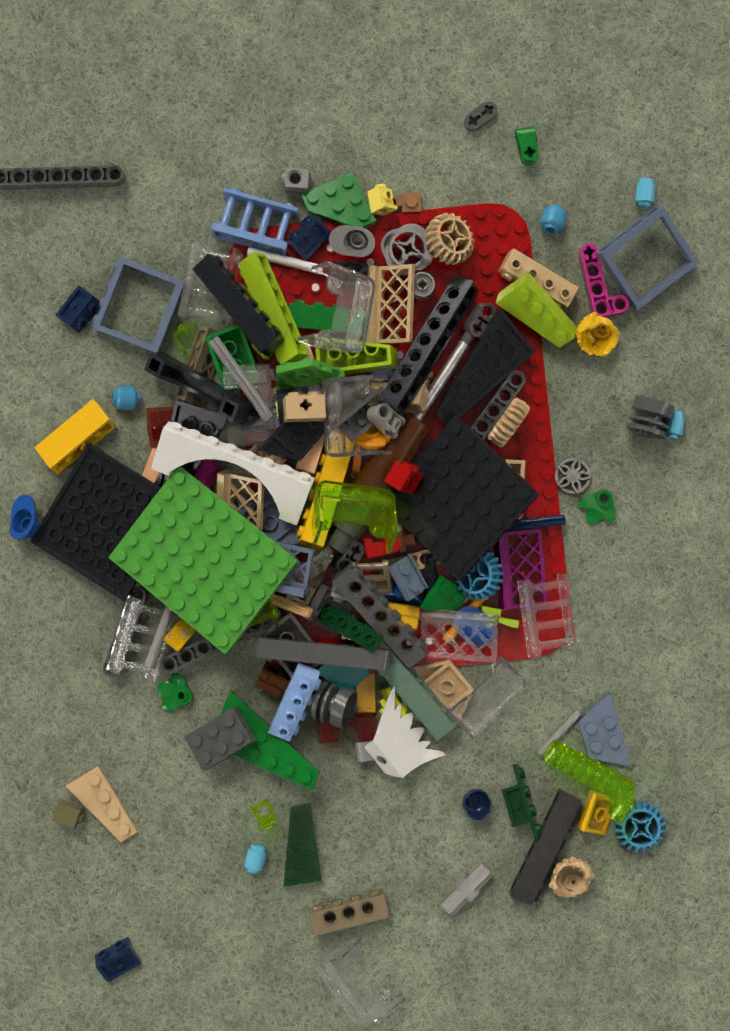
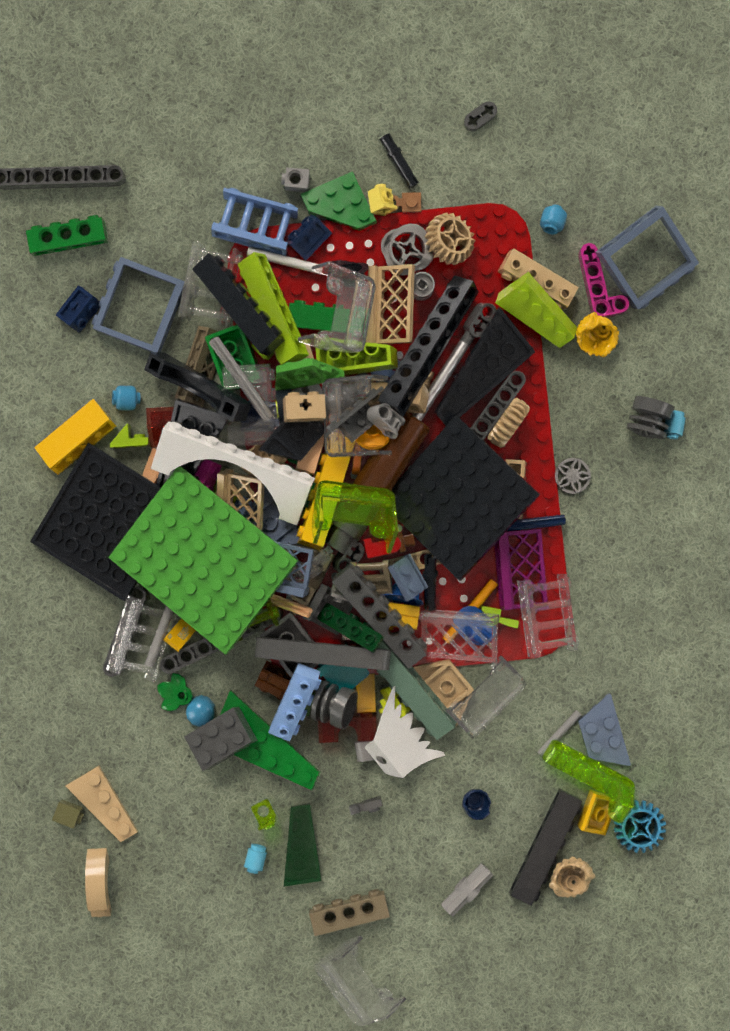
blue piece [9,495,40,539] -> none
dark blue bracket [95,937,141,982] -> none
clear neon green bracket [172,321,196,356] -> none
light grey piece [329,225,375,257] -> none
red brick [384,460,424,495] -> none
green wing [420,575,468,610] -> none
dark azure gear [453,552,504,601] -> none
dark green bracket [502,764,543,841] -> none
green piece [515,126,538,166] -> none
green plate [578,490,616,524] -> none
medium azure brick [635,178,656,208] -> none
none -> green brick [26,215,108,256]
none -> tan arch [85,848,112,917]
none -> lime slope [110,423,151,449]
none -> dark azure hair [186,695,215,727]
none -> dark grey plate [349,796,383,815]
none -> black pin [379,133,419,189]

